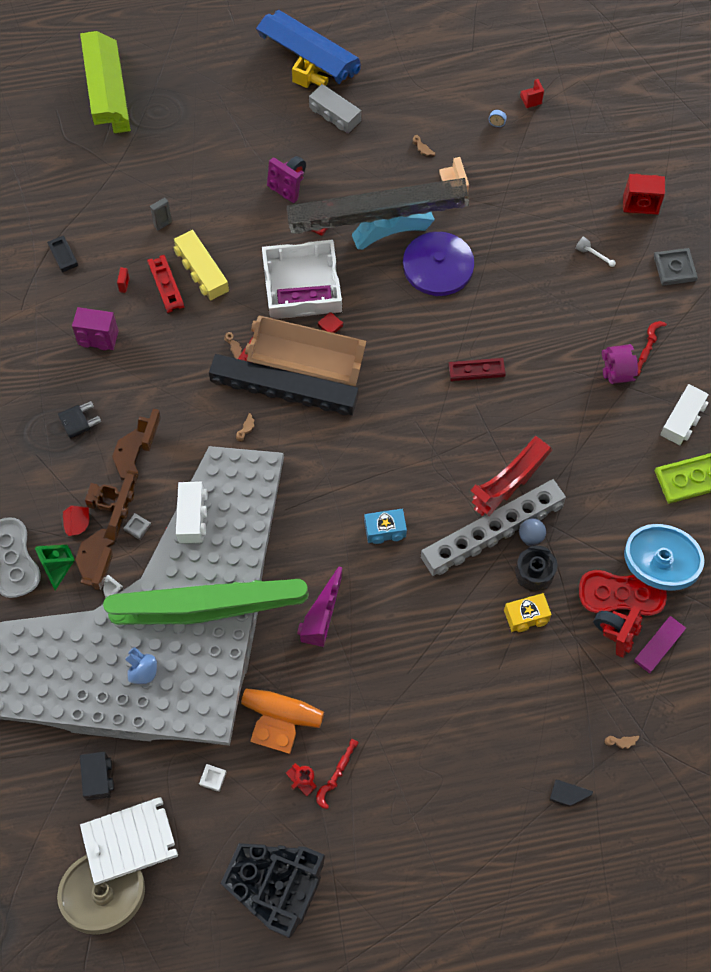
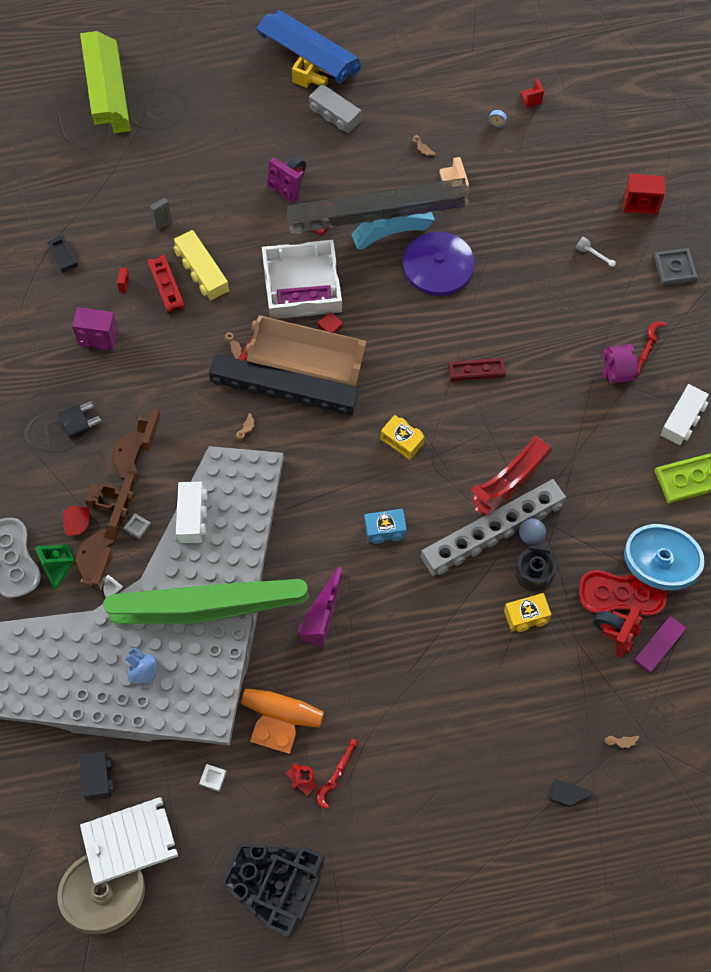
none -> yellow brick [380,415,425,460]

